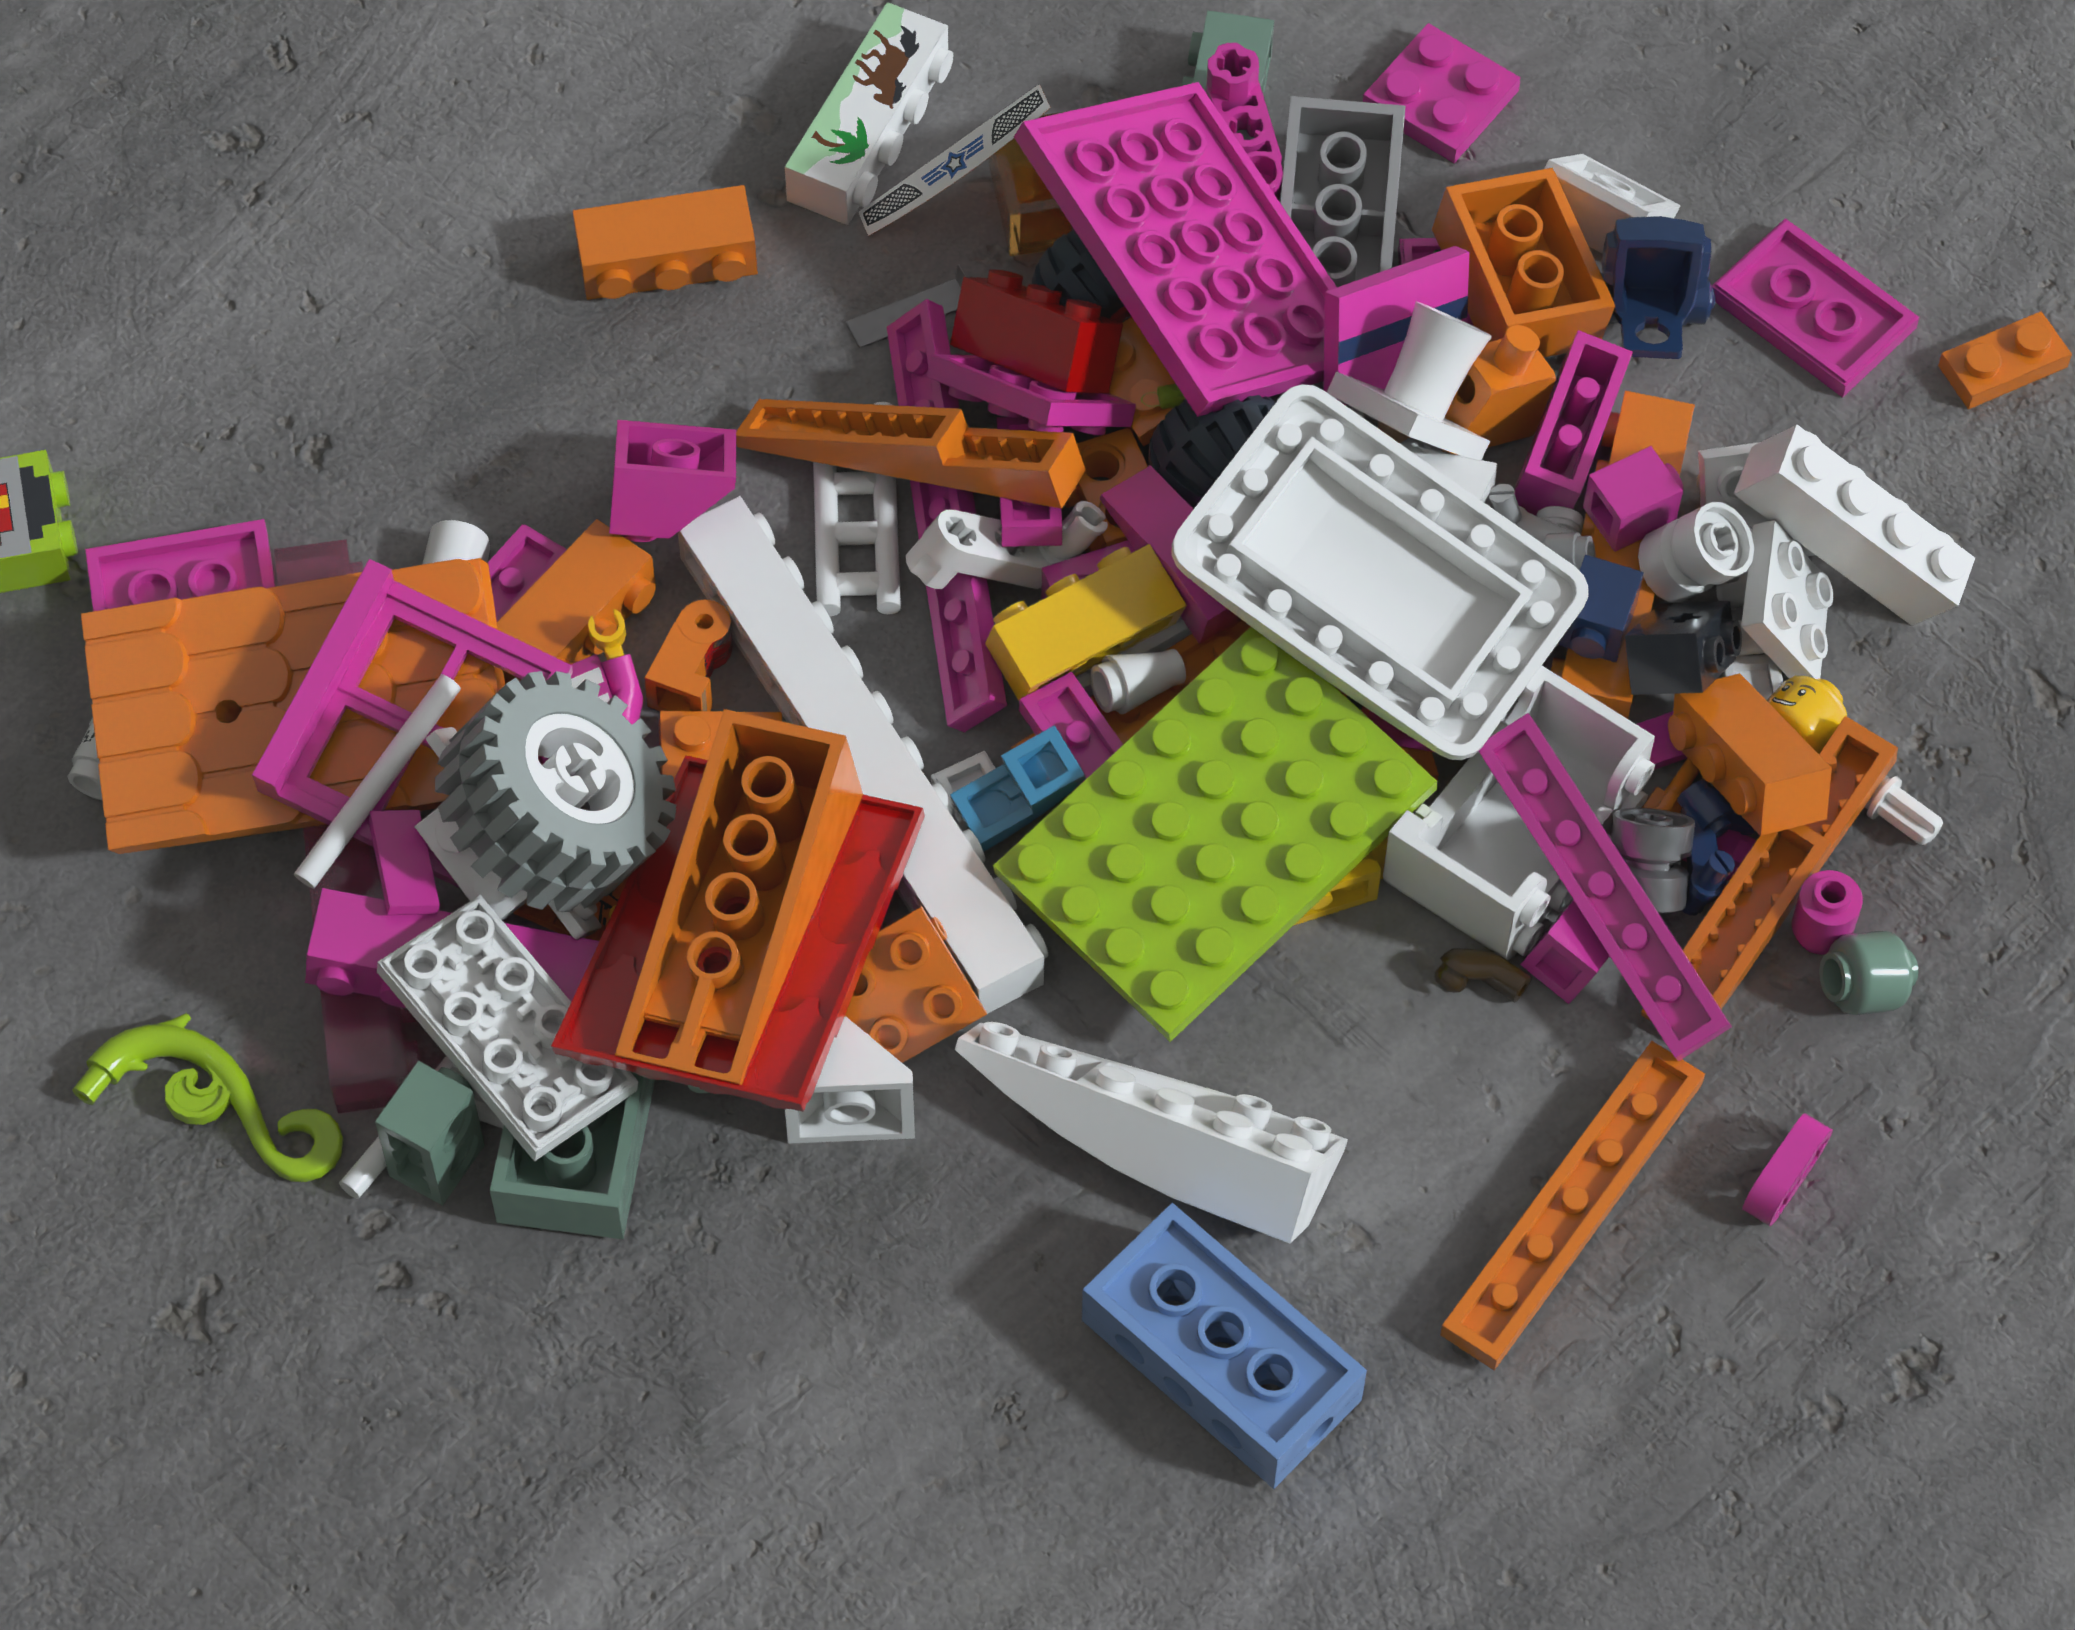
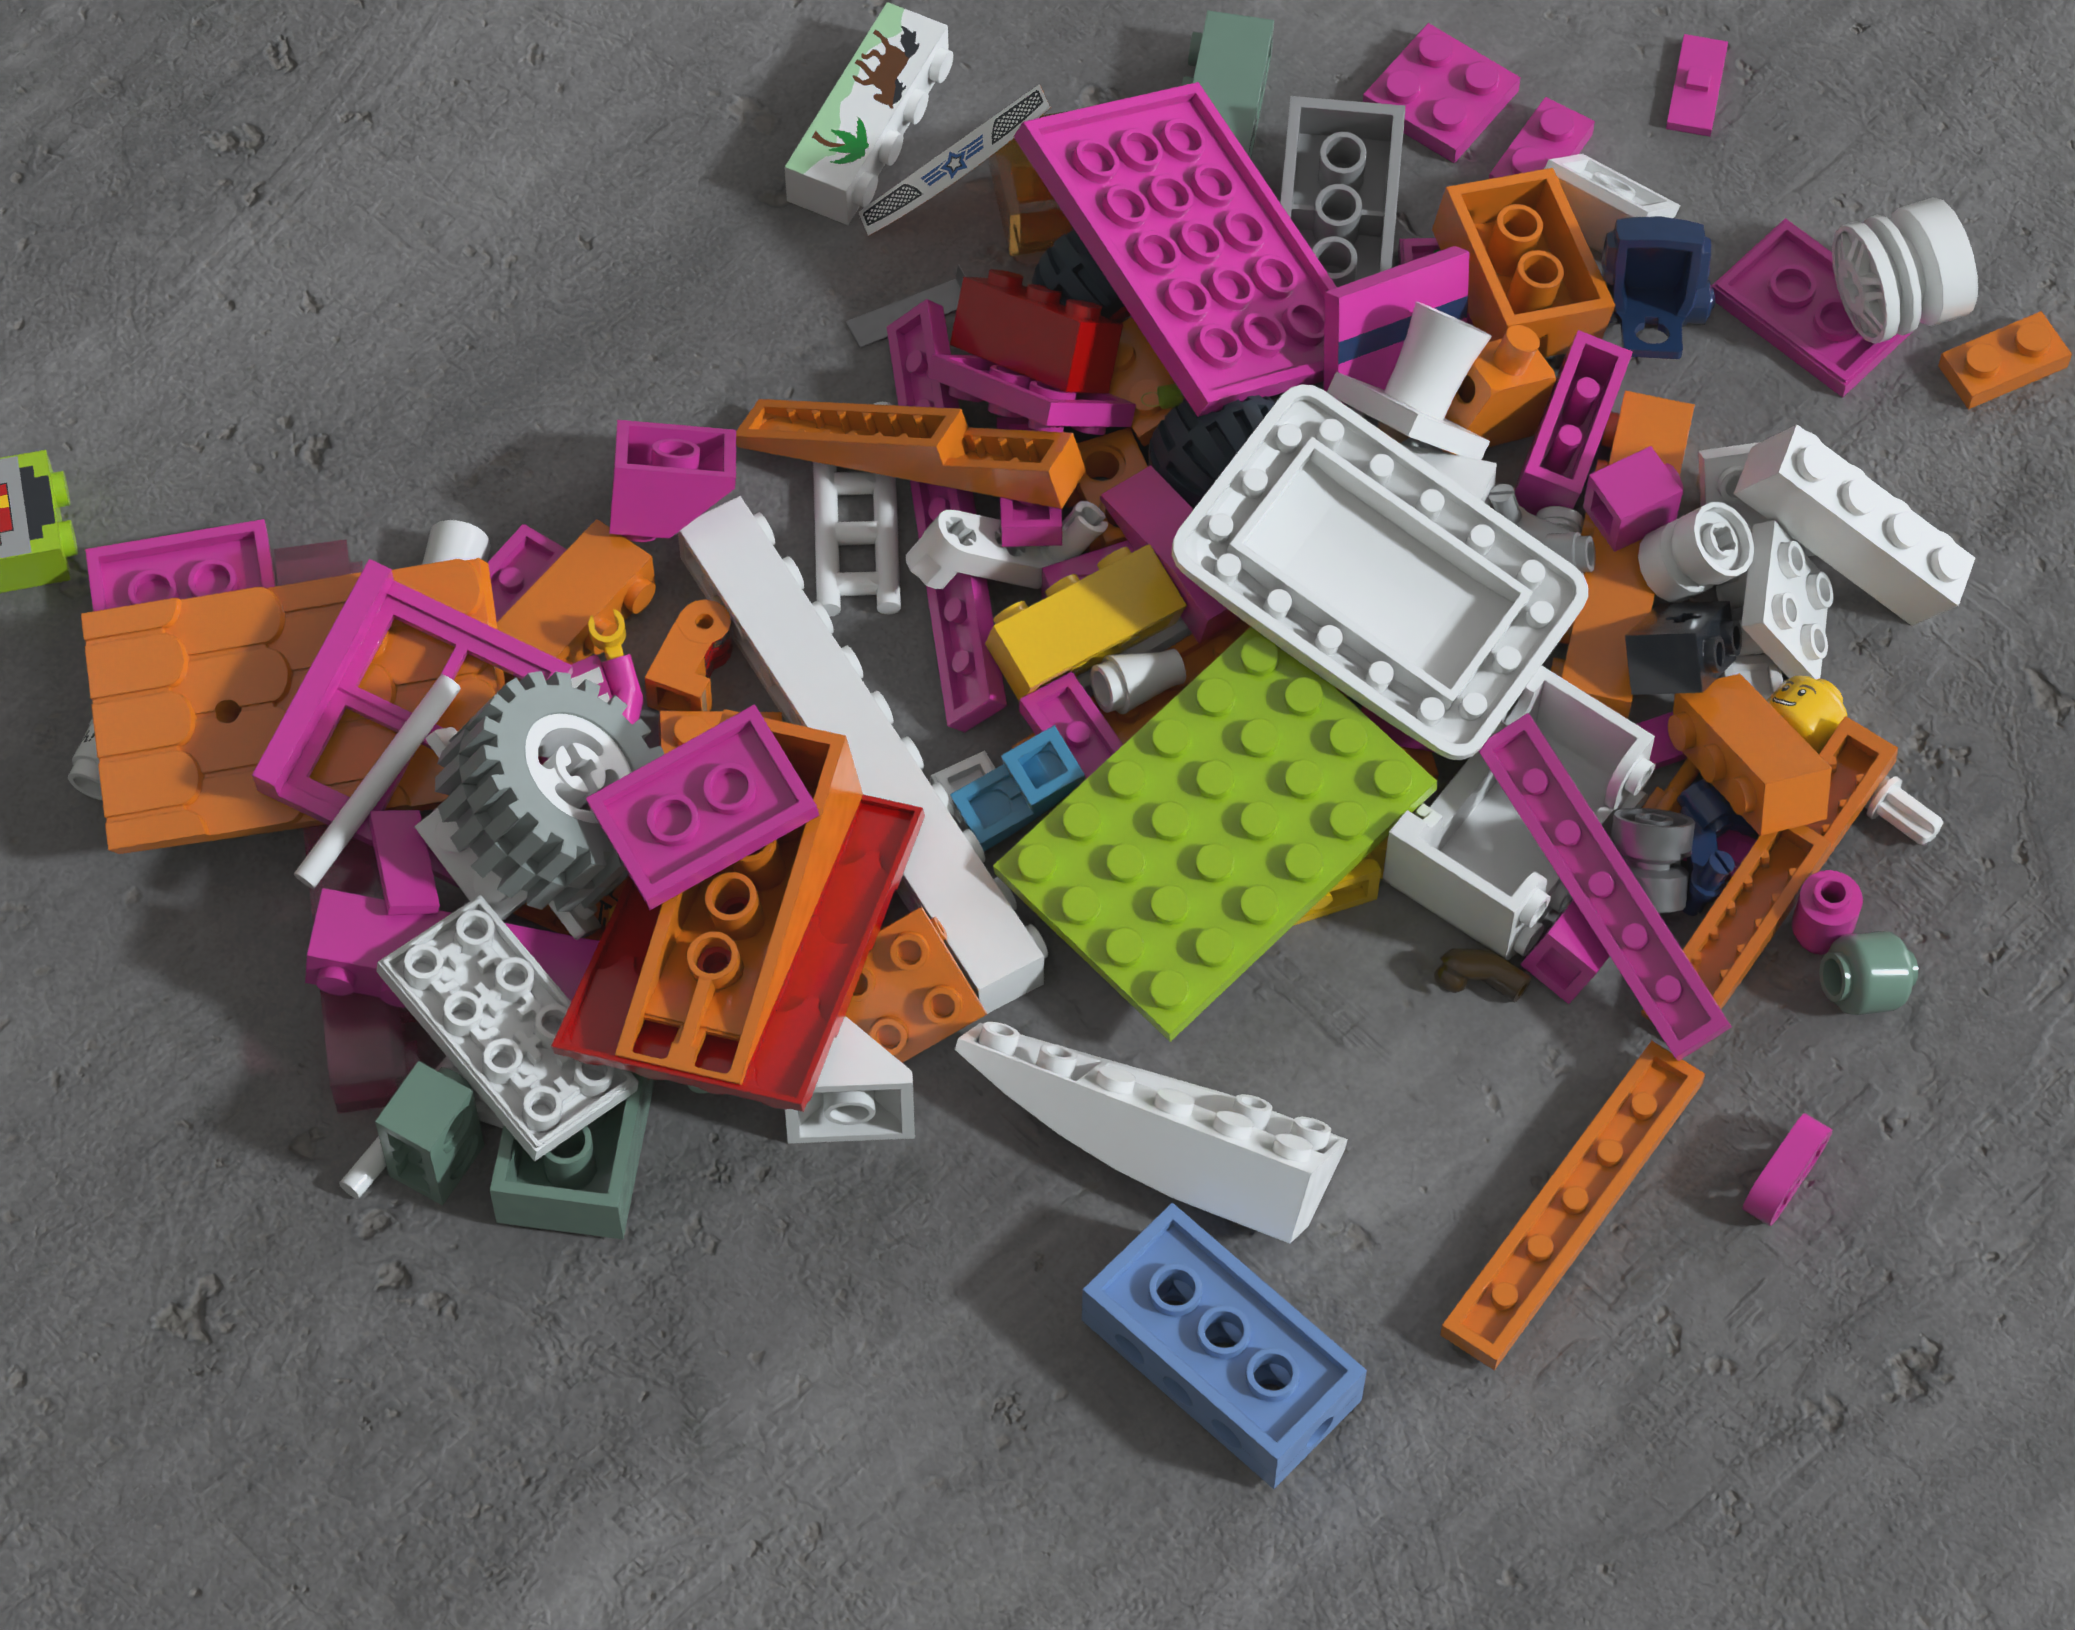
lime plant [72,1013,344,1182] -> none
orange brick [573,185,758,300] -> none
dark pink beam [1206,43,1283,200] -> none
dark blue brick [1558,554,1644,663] -> none
none -> dark pink plate [586,704,819,910]
none -> dark pink plate [1489,97,1595,179]
none -> dark pink piece [1666,34,1728,137]
none -> white wheel [1832,197,1978,344]

